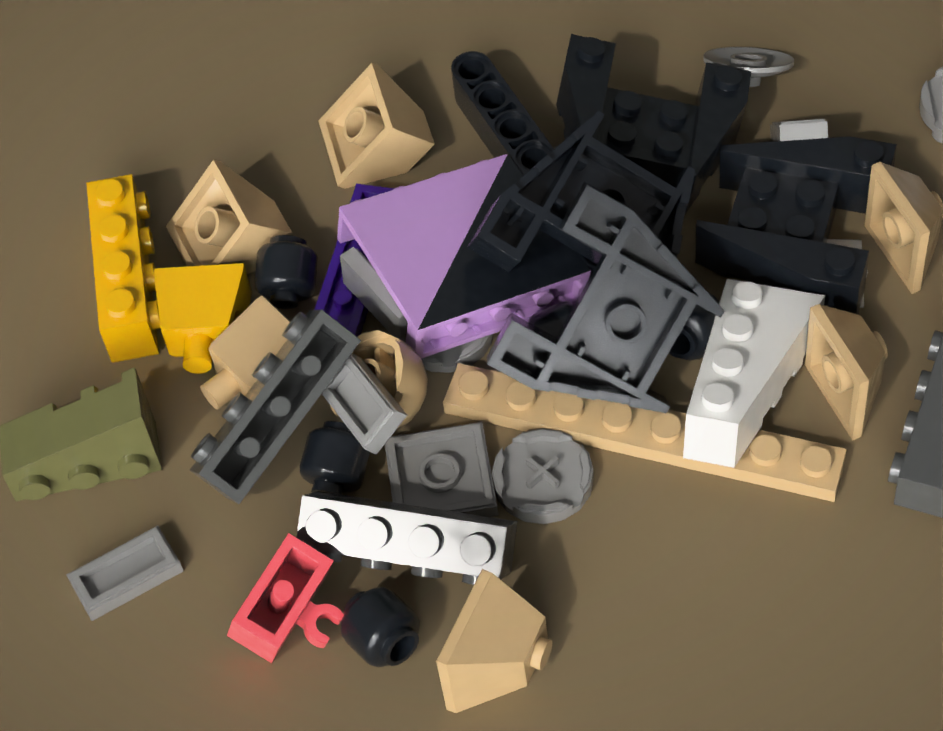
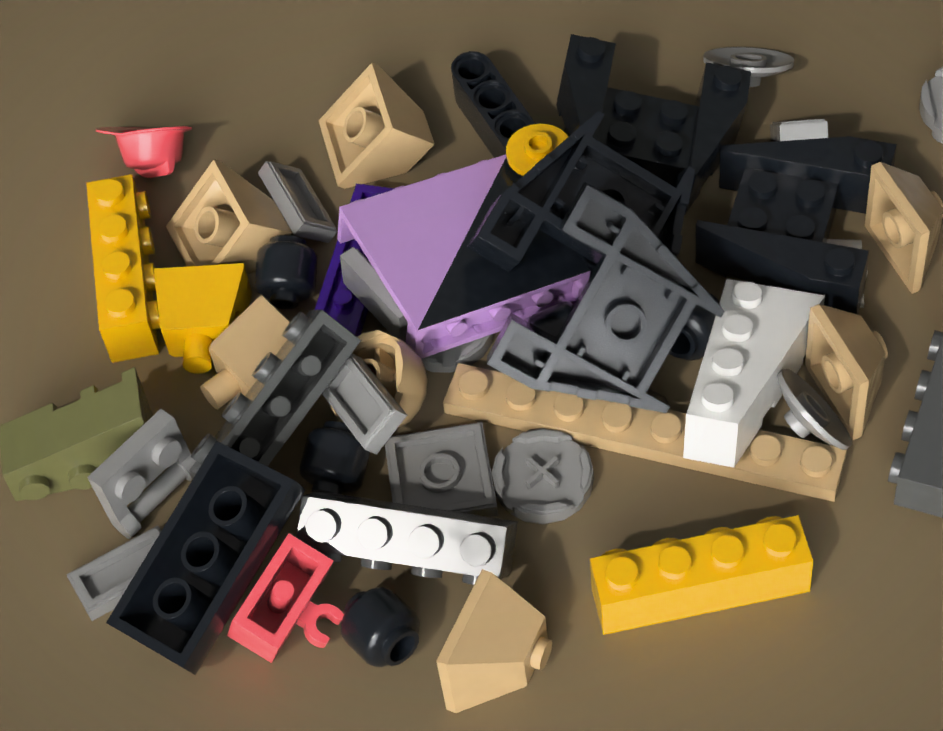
none -> light grey plate [87,409,196,539]
none -> coral piece [96,126,192,178]
none -> black brick [106,441,305,675]
none -> light grey tile [258,161,338,243]
none -> yellow piece [506,124,568,176]
none -> yellow brick [590,515,813,635]
none -> light grey dish [777,369,852,450]

